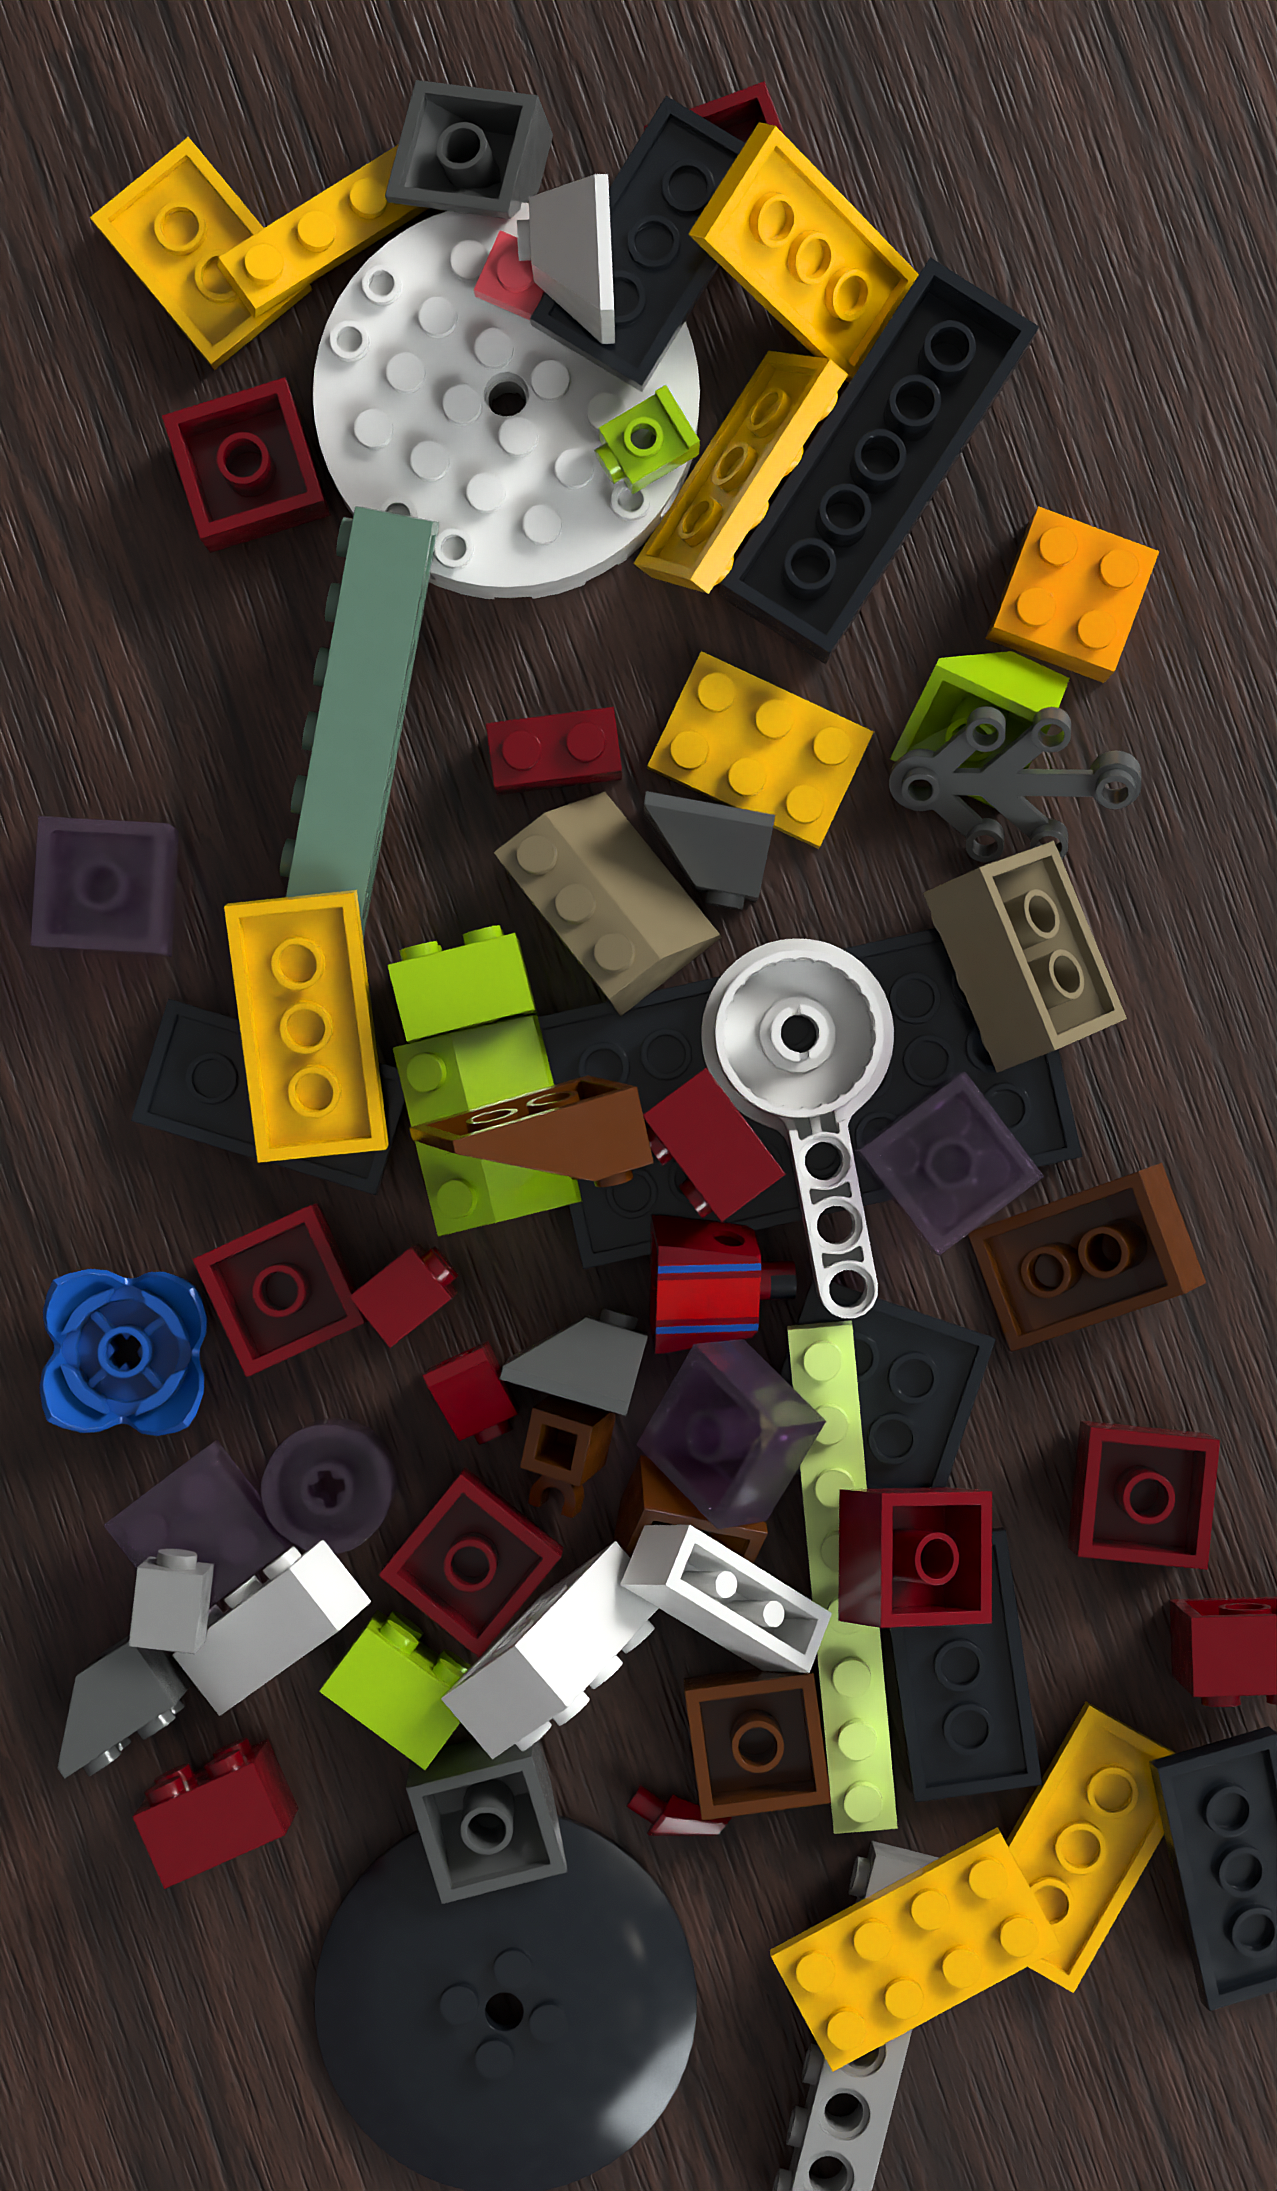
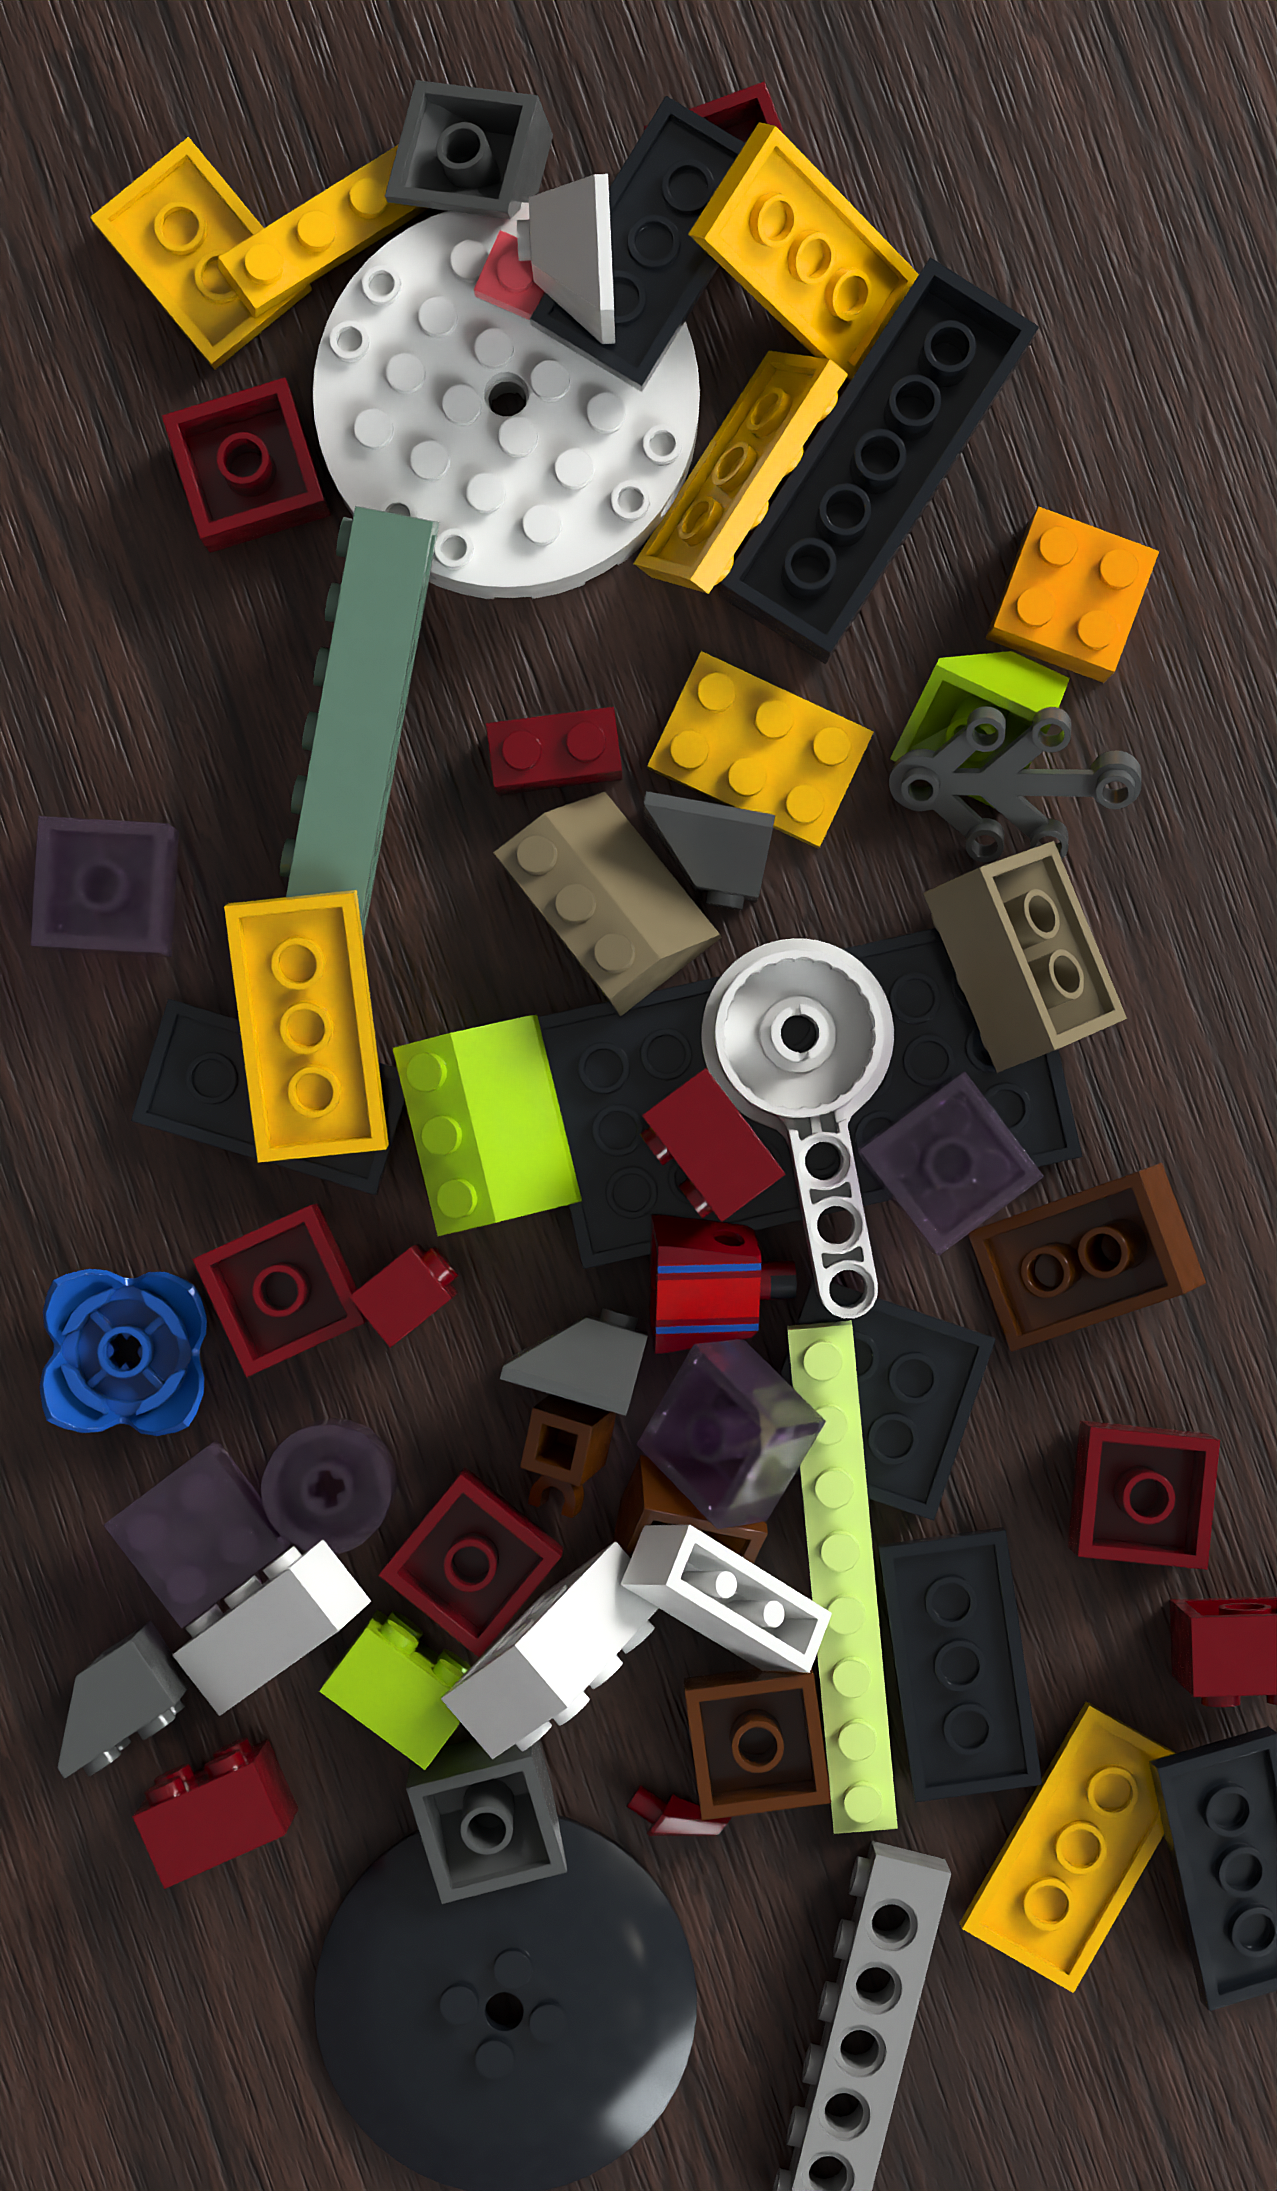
light grey brick [129,1549,214,1654] -> none
lime brick [387,925,538,1043] -> none
reddish brown slope [409,1075,654,1187] -> none
dark red slope [422,1340,520,1445] -> none
lime brick [594,385,700,495] -> none
yellow plate [770,1827,1062,2072] -> none
dark red brick [838,1487,992,1628] -> none

